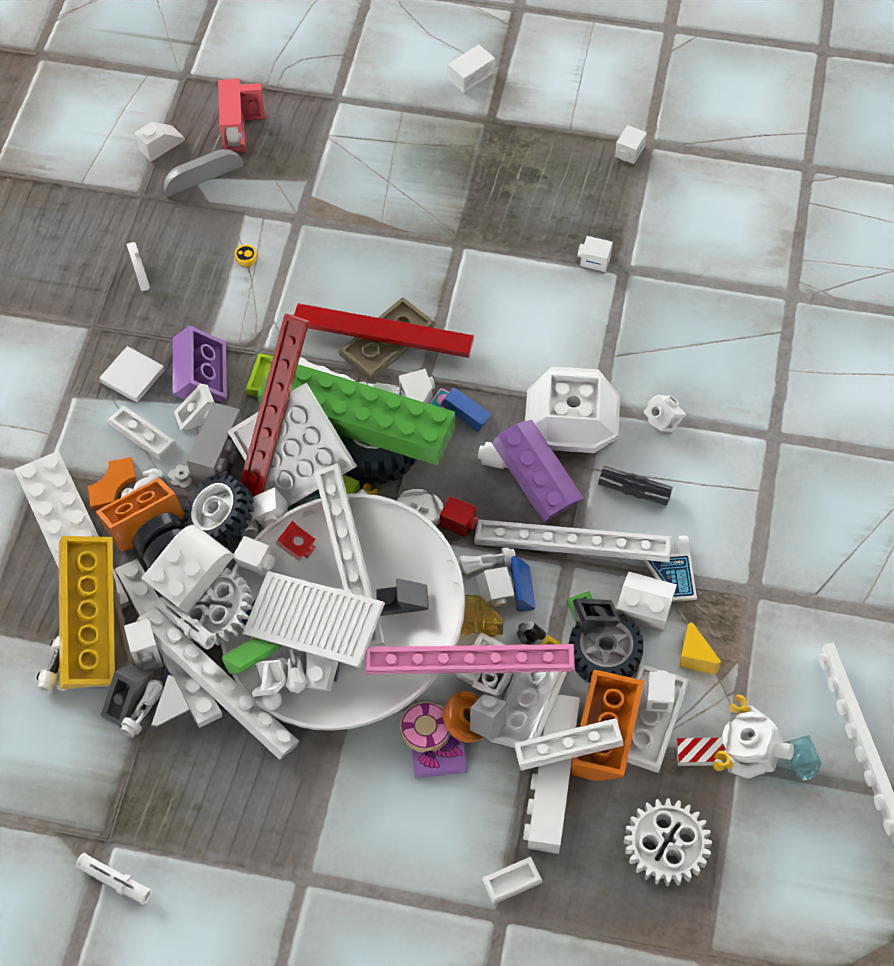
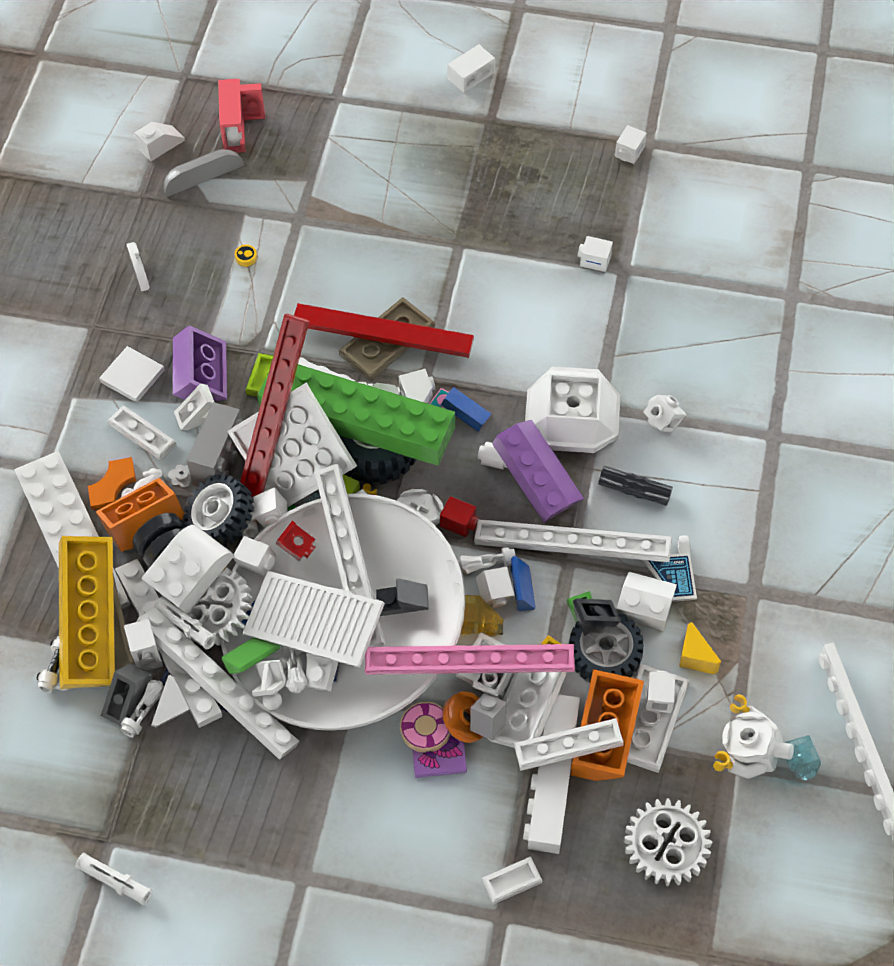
black plate [517,620,546,645] -> none
tile [676,737,728,766] -> none

